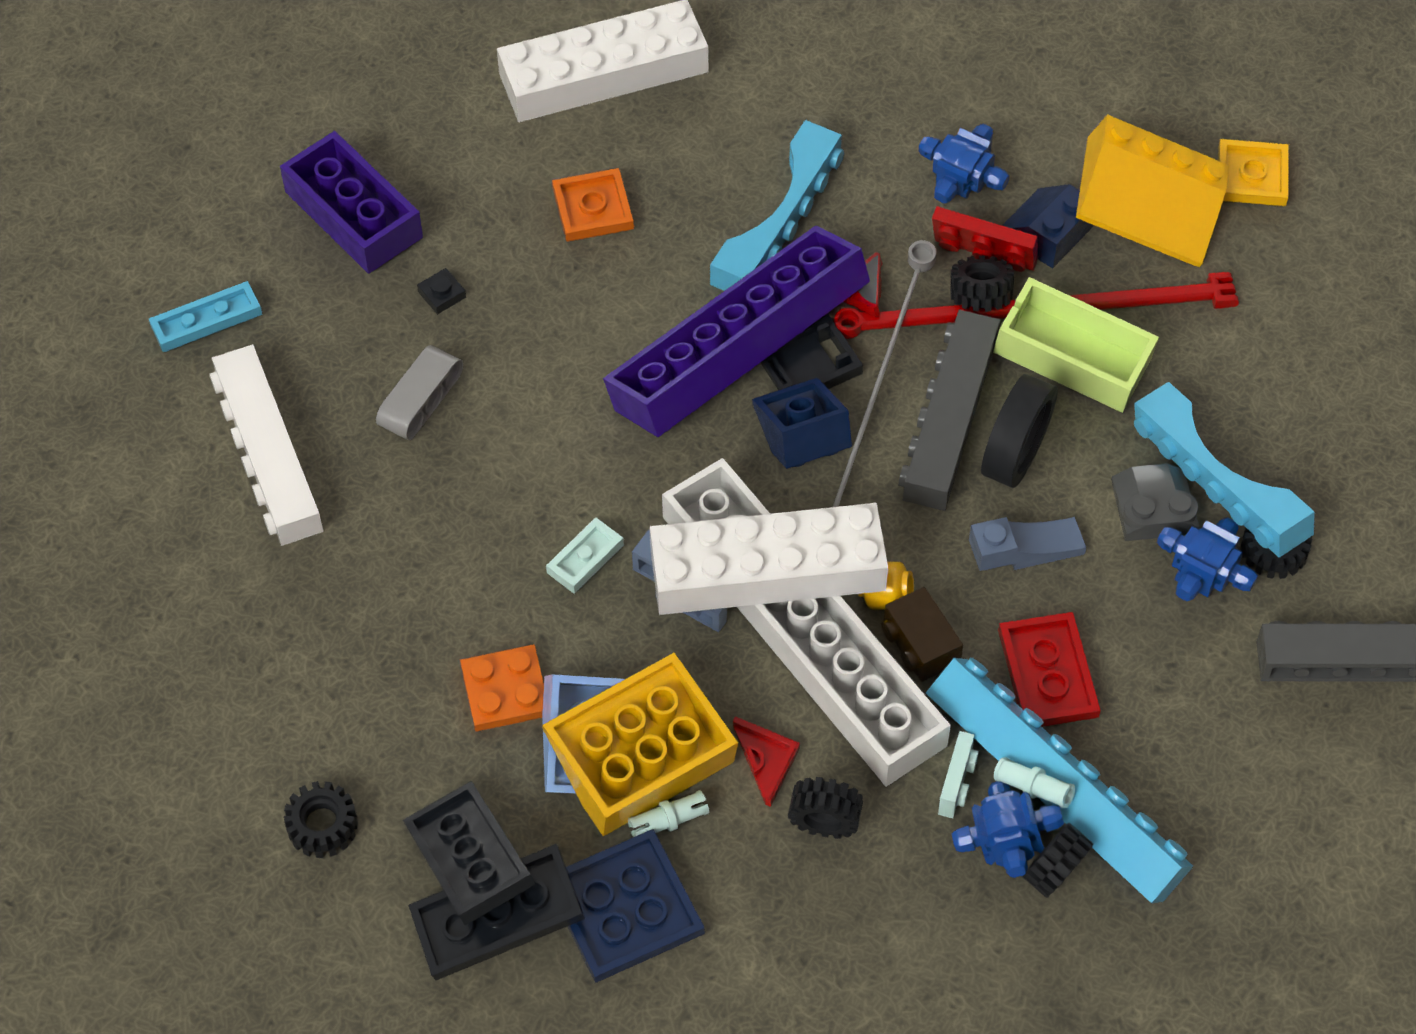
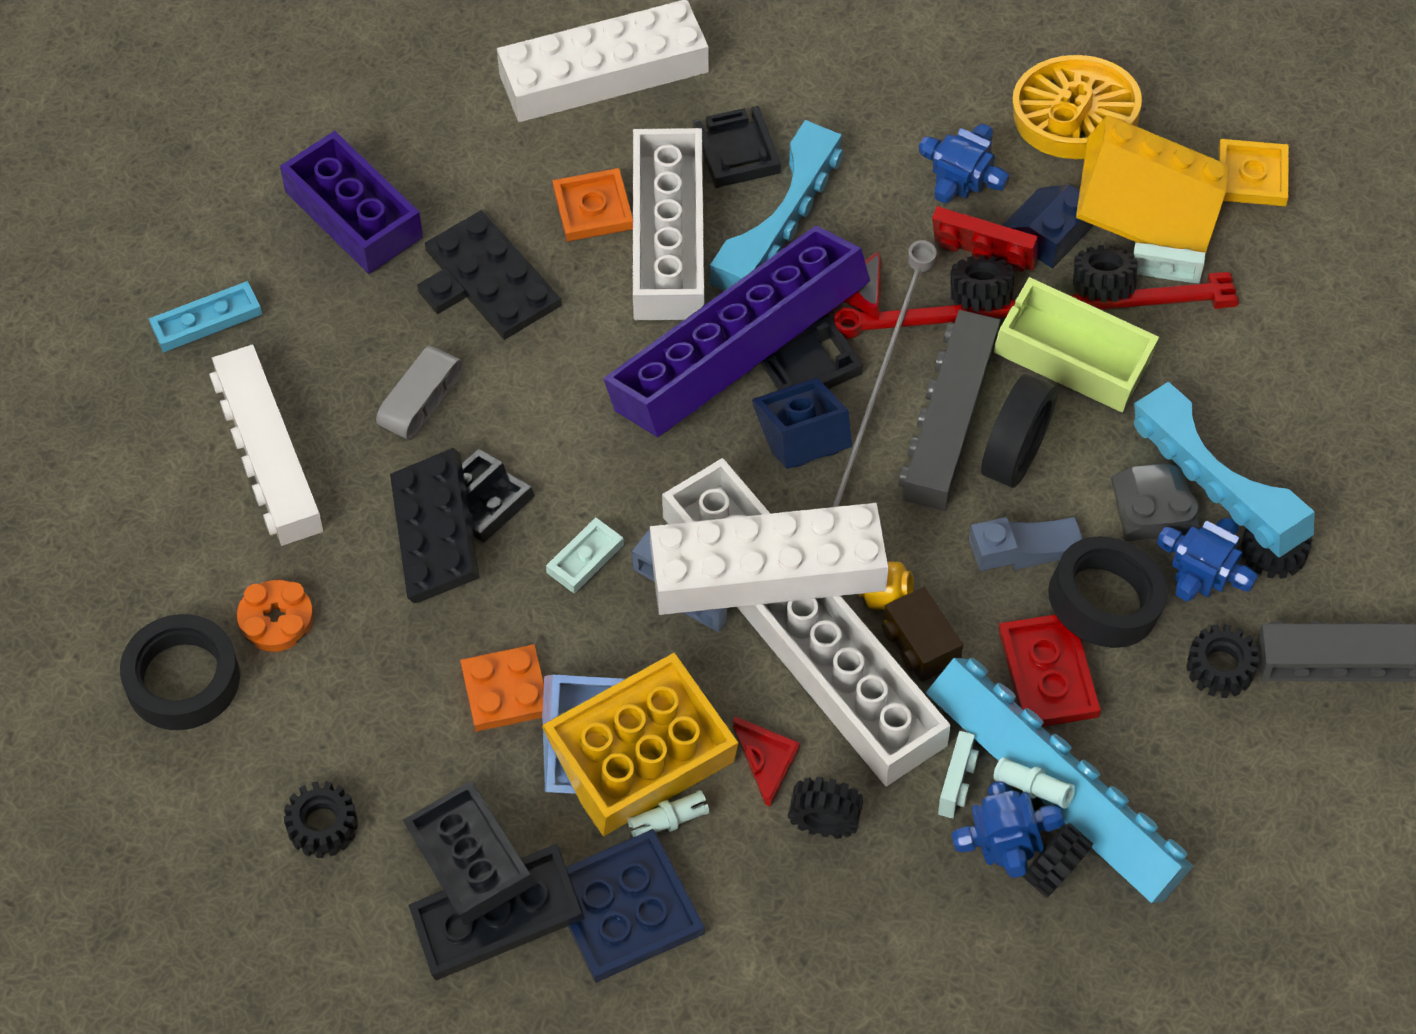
none -> black tyre [120,614,240,730]
none -> orange plate [237,580,314,652]
none -> black plate [390,448,480,603]
none -> black plate [425,210,562,340]
none -> black slope [462,449,535,543]
none -> white brick [633,128,704,320]
none -> black container [693,106,781,188]
none -> yellow piece [1013,55,1142,159]
none -> black tyre [1048,536,1168,648]
none -> black tyre [1073,245,1138,302]
none -> light aqua plate [1133,242,1205,284]
none -> black tyre [1186,624,1259,698]

